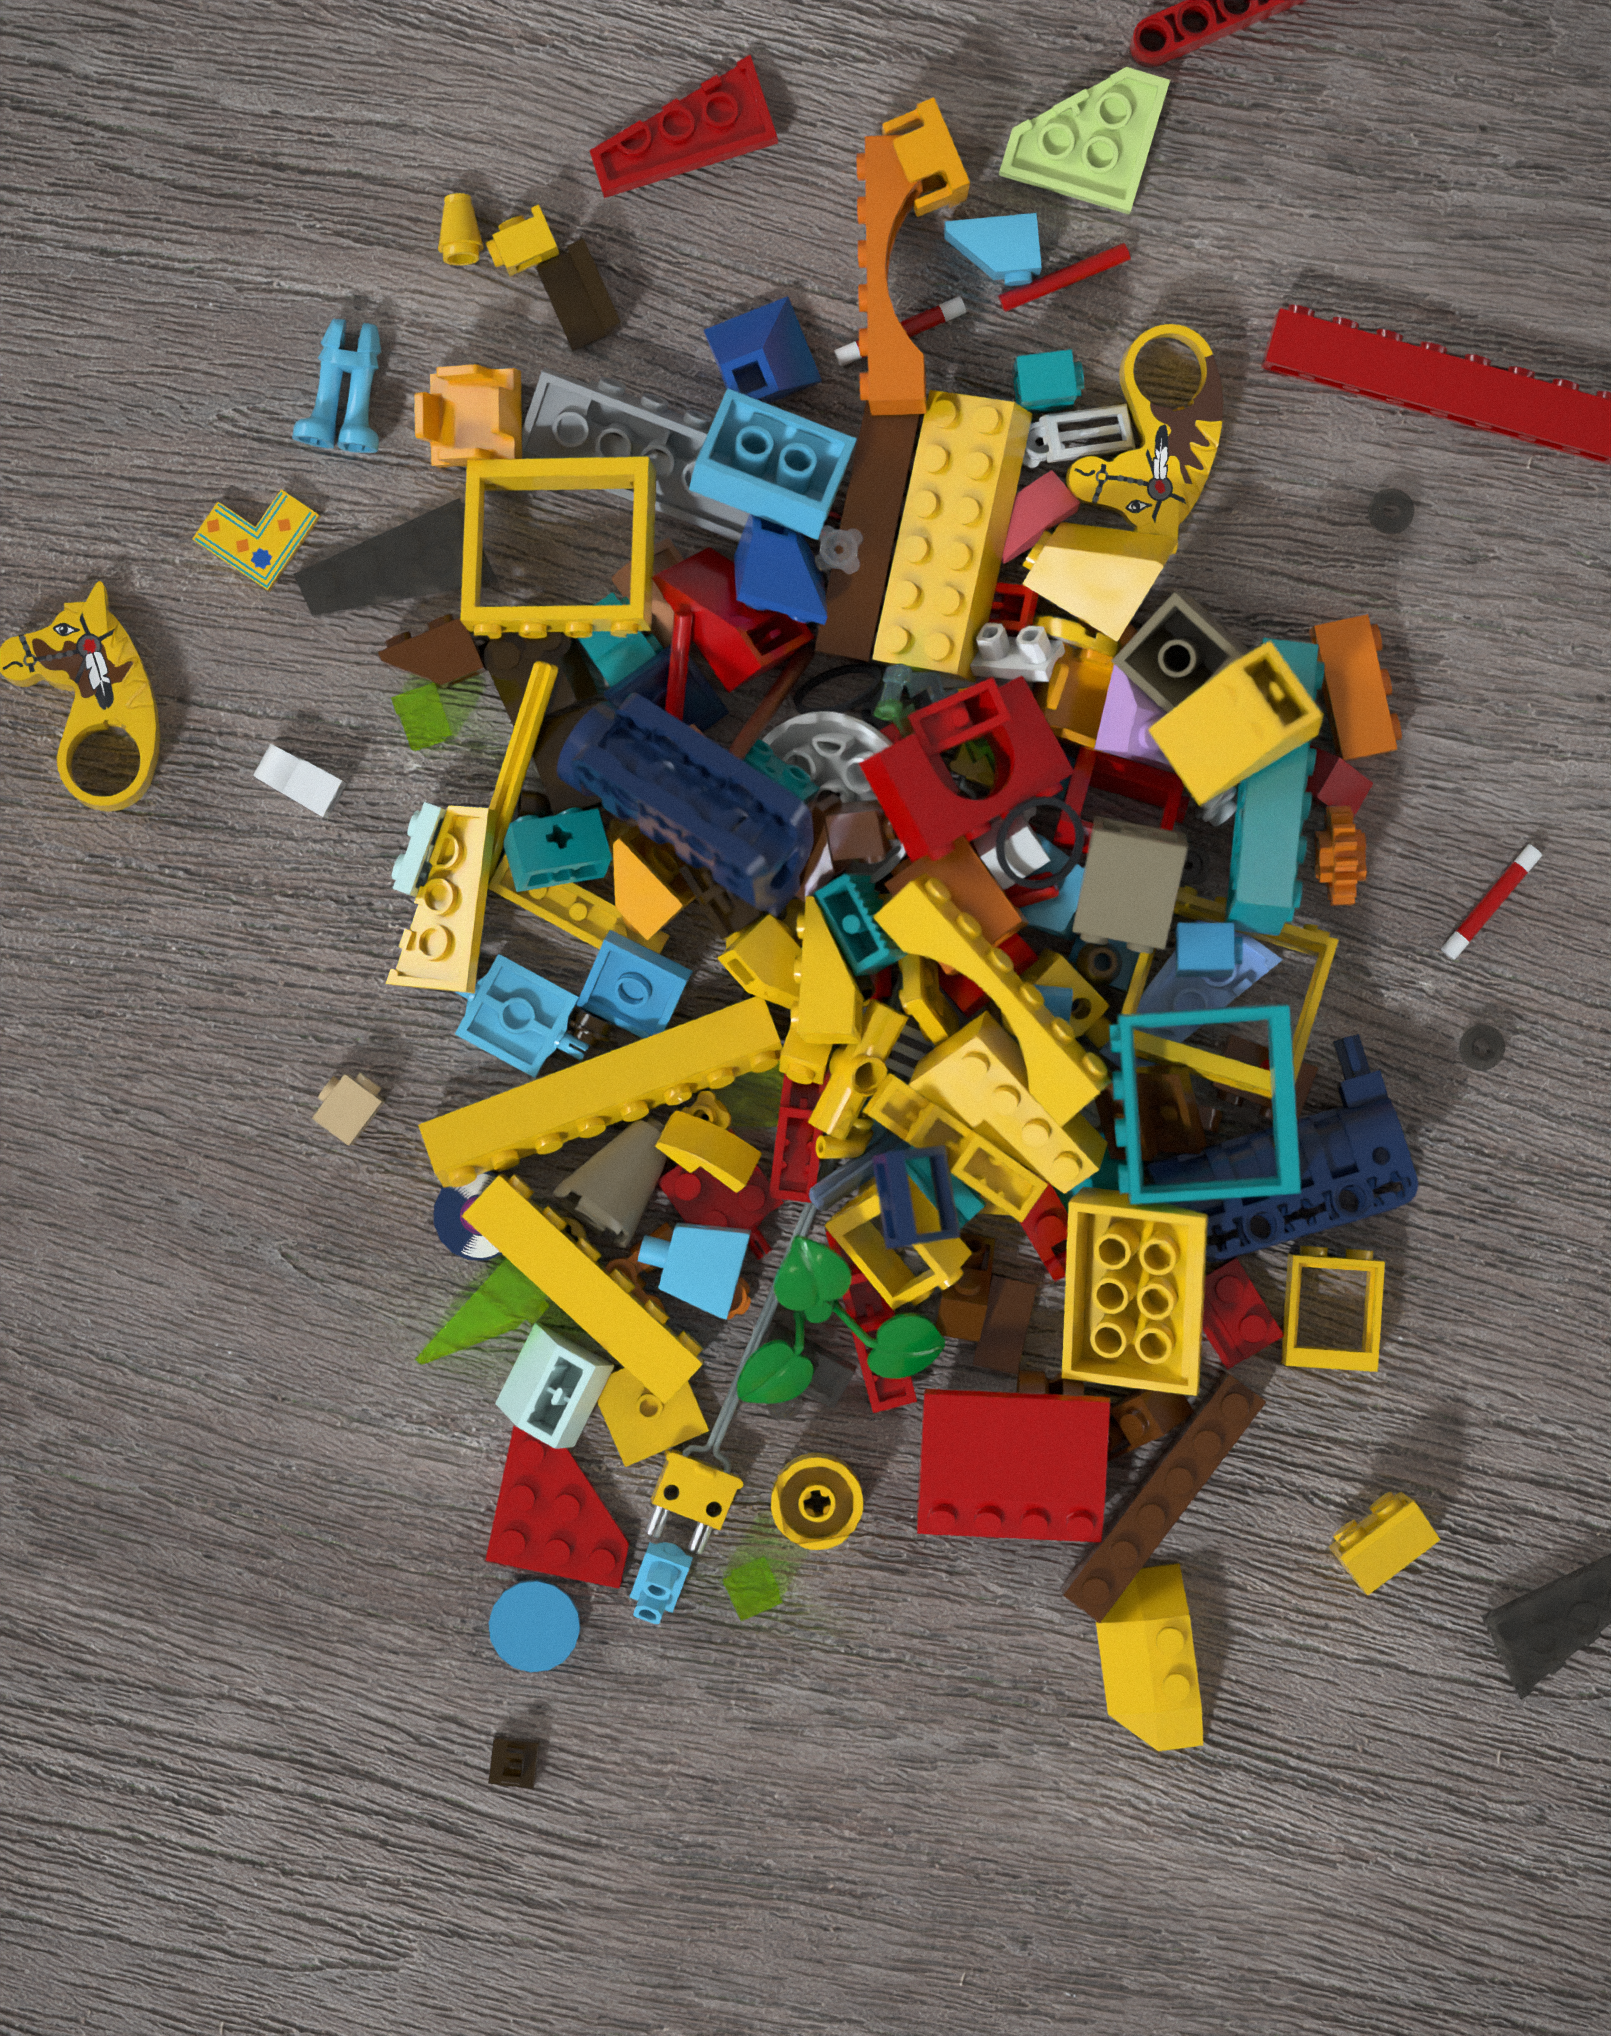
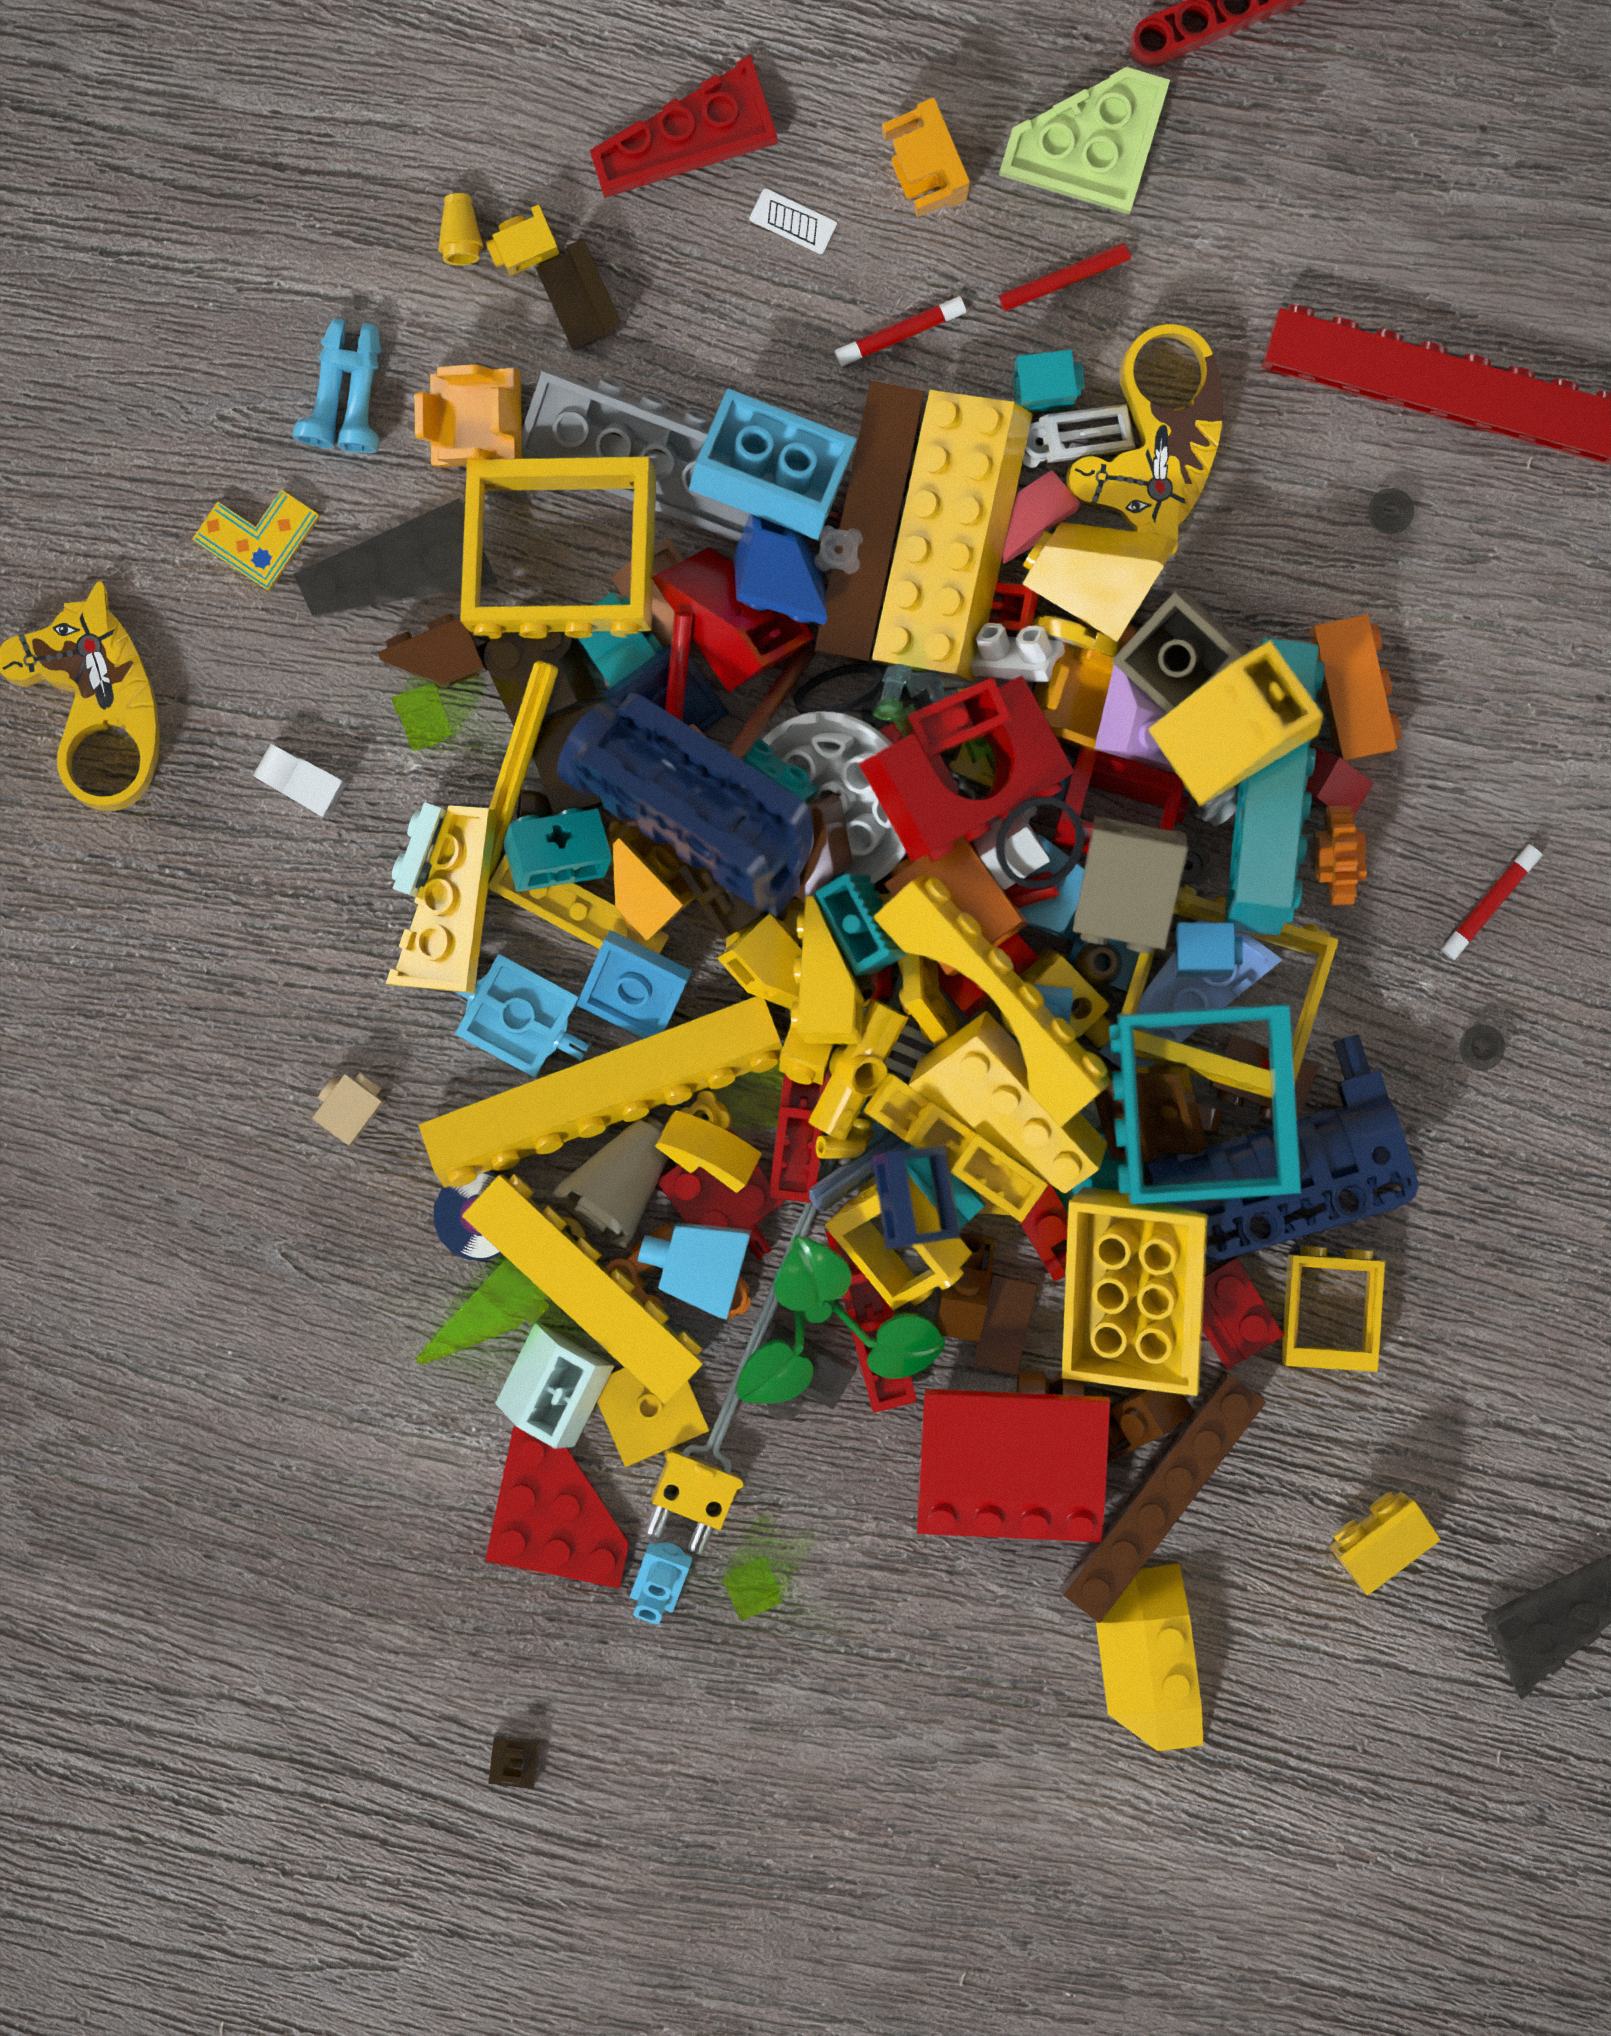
dark azure tile [489,1579,581,1673] -> none
dark brown plate [569,1008,613,1047] -> none
blue slope [703,296,822,404] -> none
yellow brick [771,1453,863,1550] -> none
reddish brown brick [825,799,901,864] -> none
orange arch [856,135,927,416] -> none
medium azure slope [943,213,1042,286] -> none
none -> white sticker [749,188,837,254]

